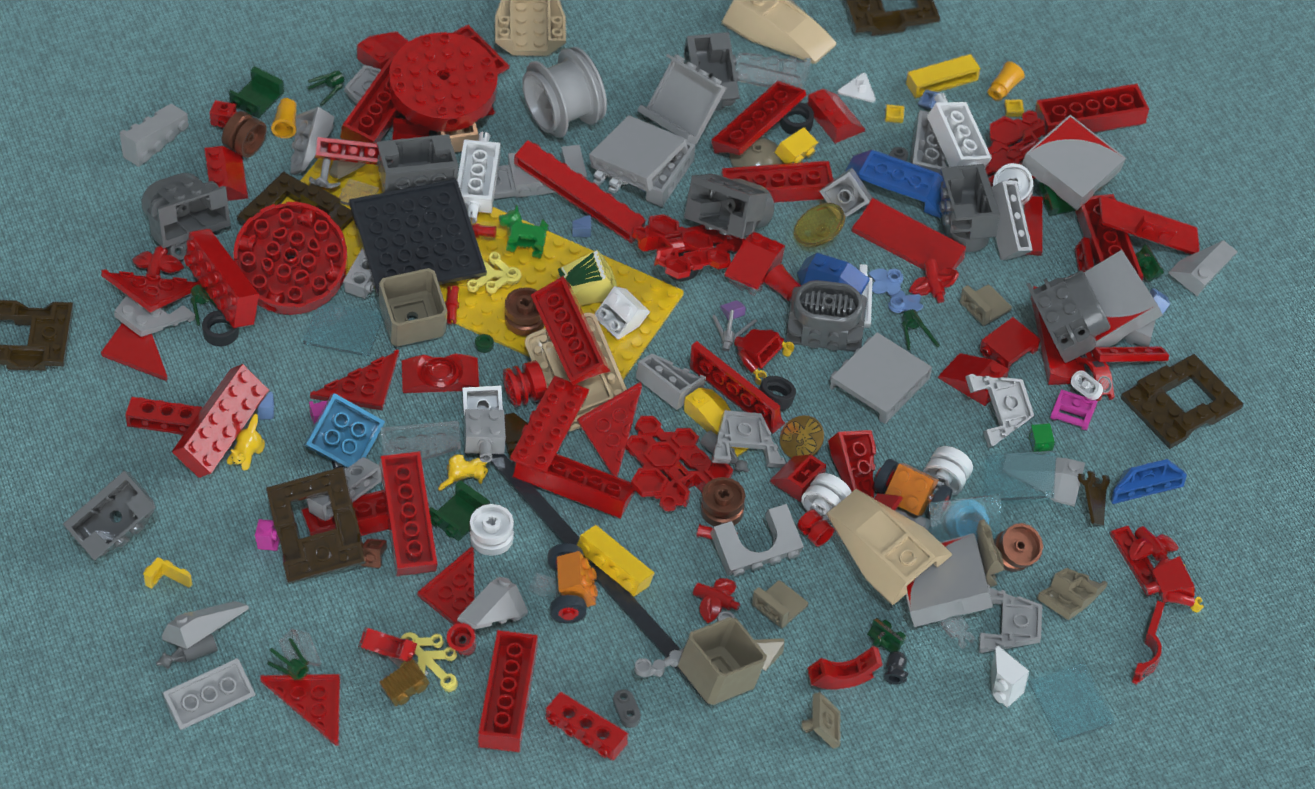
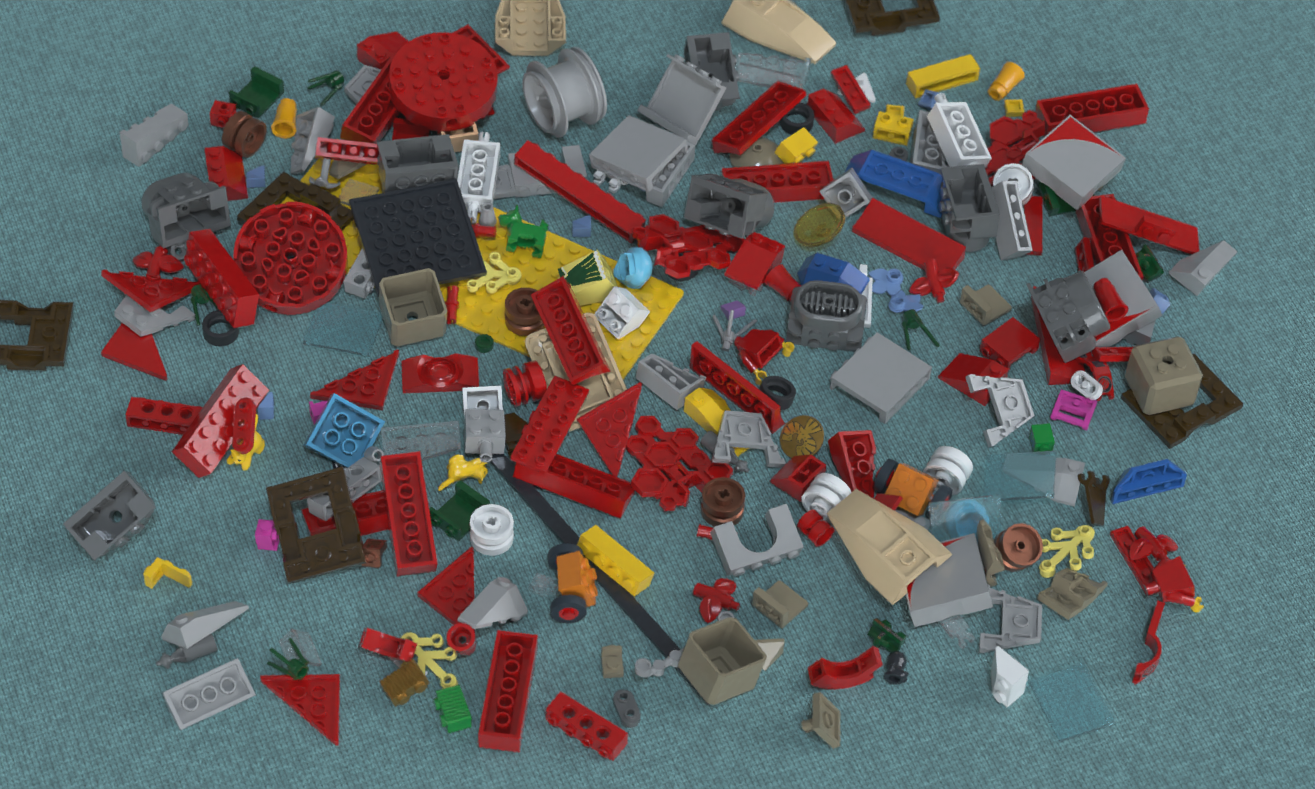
none -> red plate [232,397,256,454]
none -> medium blue slope [246,165,265,188]
none -> light grey cone [364,446,384,464]
none -> green brick [433,684,472,734]
none -> light grey cone [479,202,497,226]
none -> dark tan bracket [601,645,624,678]
none -> medium azure helmet [613,247,653,289]
none -> red plate [831,65,871,114]
none -> yellow brick [873,111,914,146]
none -> light yellow plant [1039,525,1095,578]
none -> red plant [1093,278,1129,322]
none -> dark tan plate [1125,336,1203,415]

